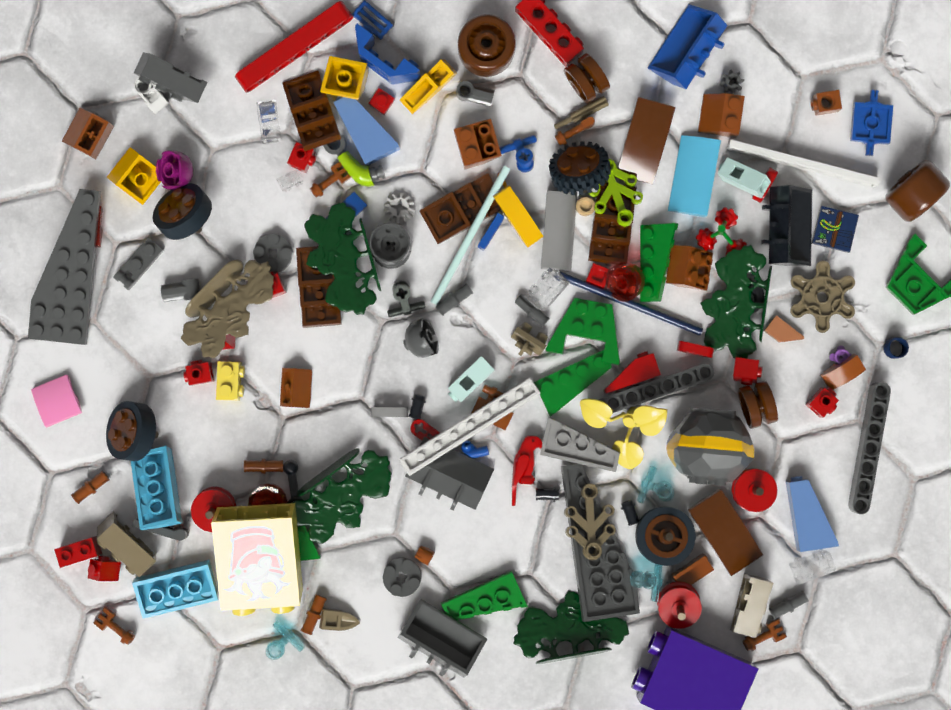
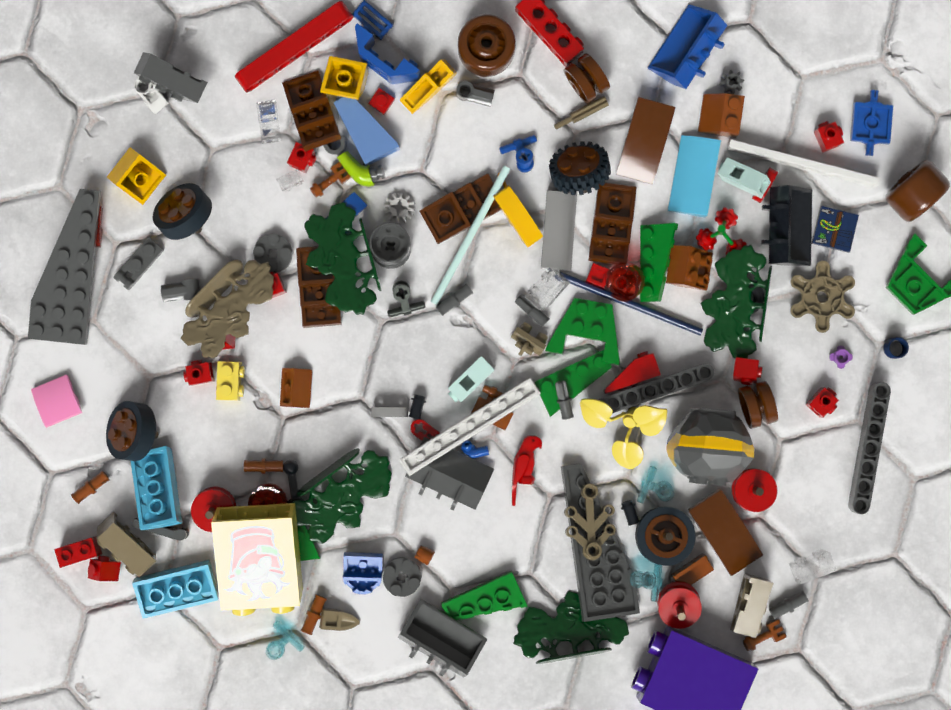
dark orange slope [62,108,114,160] -> none
dark orange hinge [93,607,135,645] -> none
magenta cylinder [156,151,193,190] -> none
dark grey cylinder [403,318,439,358] -> none
dark orange slope [454,119,502,170] -> none
blue tile [478,213,504,251] -> none
black pin [536,487,559,502] -> none
light grey wing [540,417,620,472] -> none
dark orange hinge [555,117,595,145] -> none
tan tile [576,196,595,216] -> none
lime plant [589,159,643,227] -> none
red beam [677,341,714,358] -> none
nougat tile [764,315,804,343] -> none
medium blue slope [786,476,839,552] -> none
dark orange brick [810,90,842,116] -> none
dark orange slope [820,353,866,390] -> none
none -> blue slope [343,552,383,594]
none -> dark grey axle [555,380,574,420]
none -> red brick [814,121,844,153]

